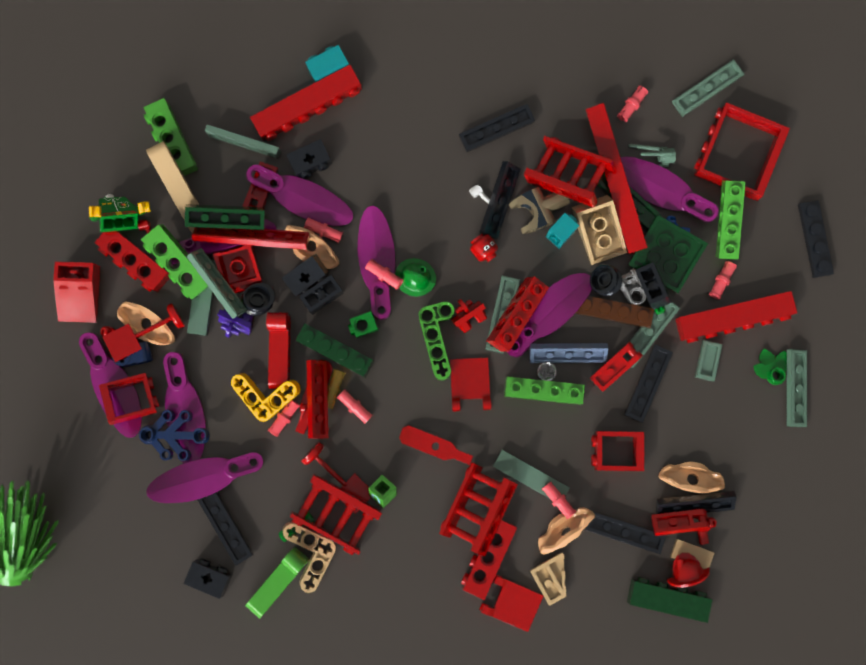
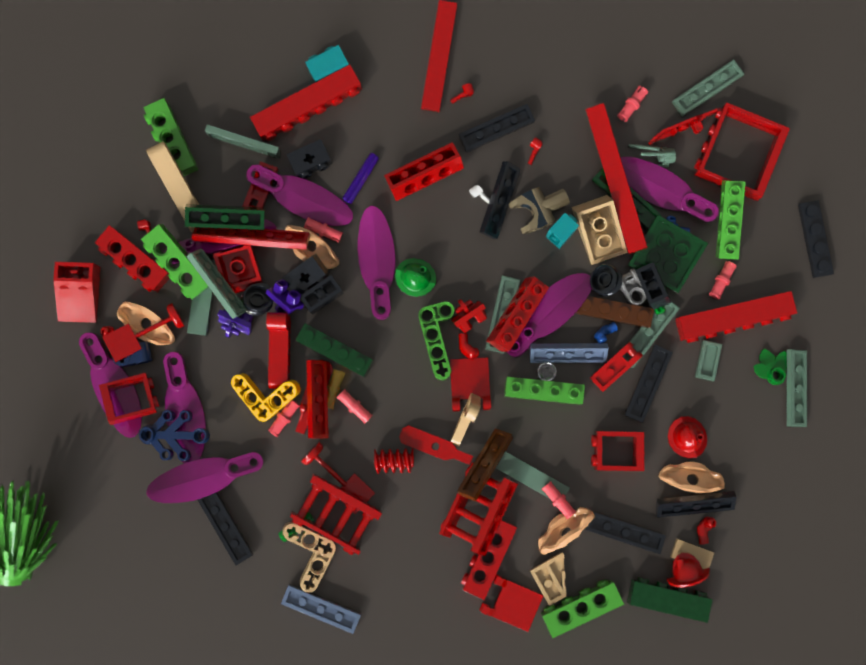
green torso [89,194,151,232] -> none
black brick [183,558,233,599] -> none
bright green beam [245,547,310,619] -> none
green brick [348,311,379,339] -> none
coral pin [365,259,403,290] -> none
bright green brick [369,475,397,509] -> none
red head [470,234,498,262] -> none
red fence [524,136,615,208] -> none
red plate [651,509,710,536] -> none
none -> dark purple hips [266,279,304,314]
none -> sand blue plate [281,584,361,634]
none -> dark purple axle [343,153,379,204]
none -> red piece [374,448,414,474]
none -> red brick [384,142,464,201]
none -> red tile [421,0,457,112]
none -> red hand [450,83,474,104]
none -> tan beam [450,393,481,447]
none -> reddish brown plate [457,428,513,502]
none -> red arm [458,333,479,359]
none -> red hand [527,137,542,165]
none -> bright green brick [541,579,624,638]
none -> blue arm [594,322,618,343]
none -> red piece [648,108,718,145]
none -> red helmet [668,416,707,458]

